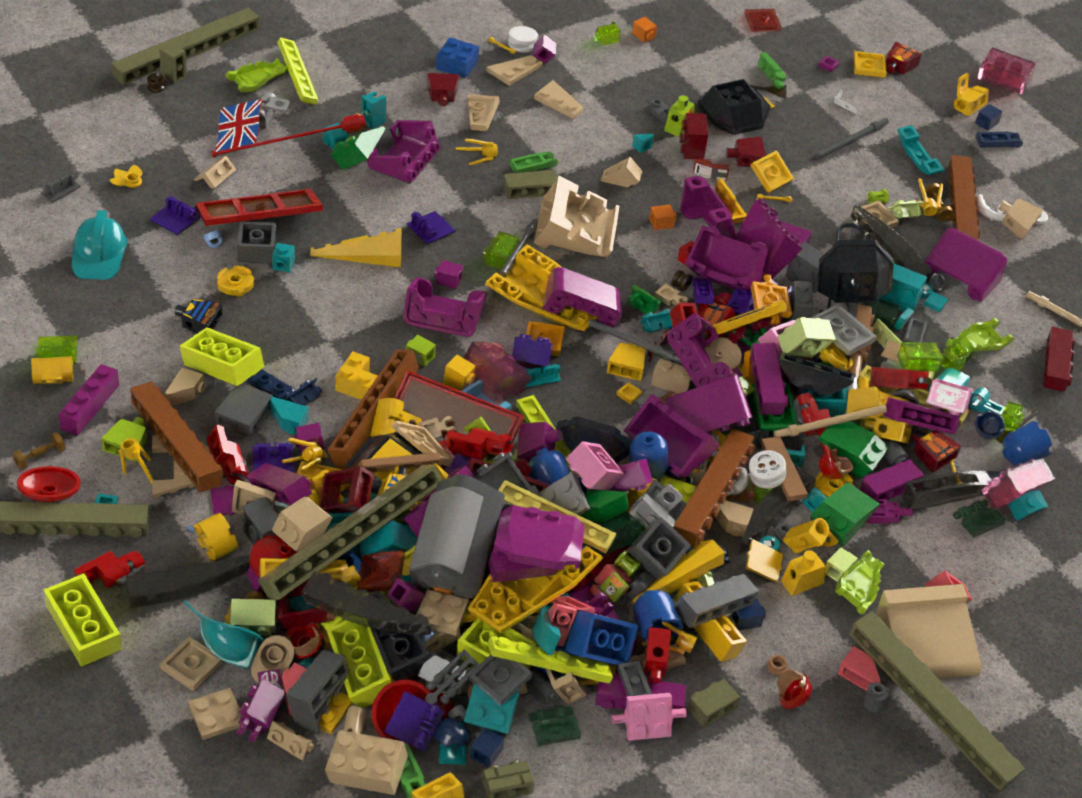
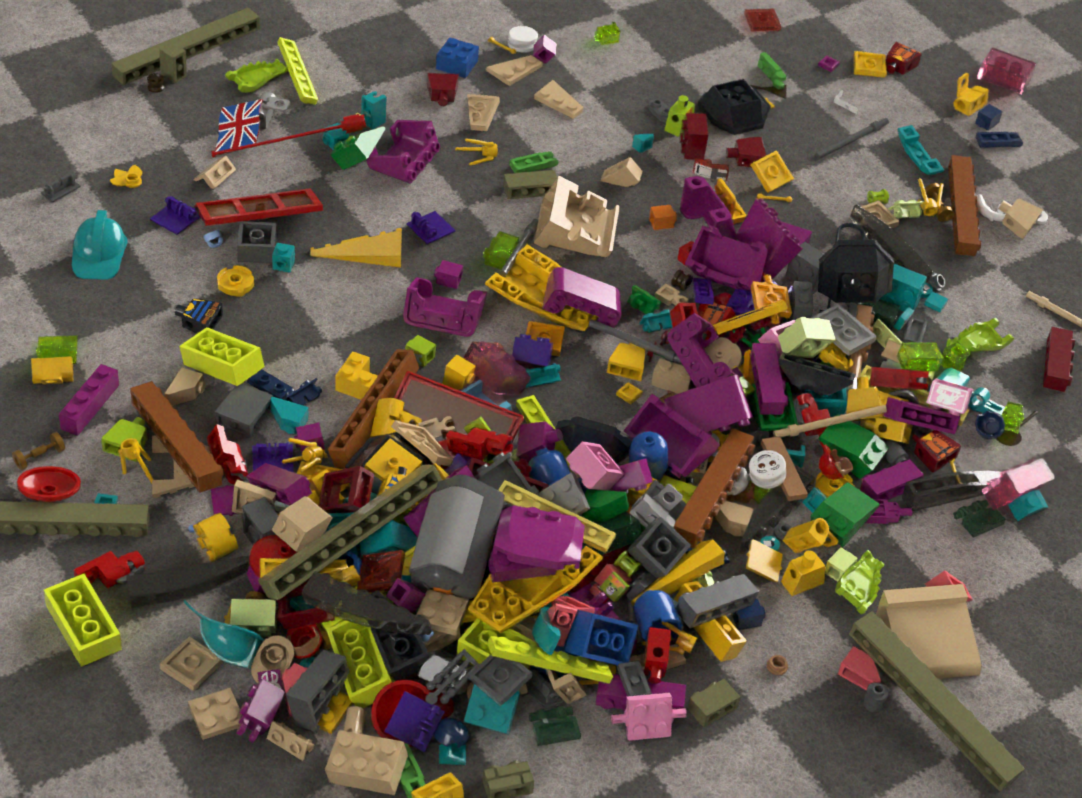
medium nougat tile [356,452,441,473] -> none
light grey hinge [448,705,466,721] -> none
dark blue brick [470,728,504,768] -> none
orange brick [632,17,657,43] -> none
piece [777,669,812,709] -> none
magenta windscreen [920,228,1007,302] -> none
blue cylinder [1002,421,1052,467] -> none

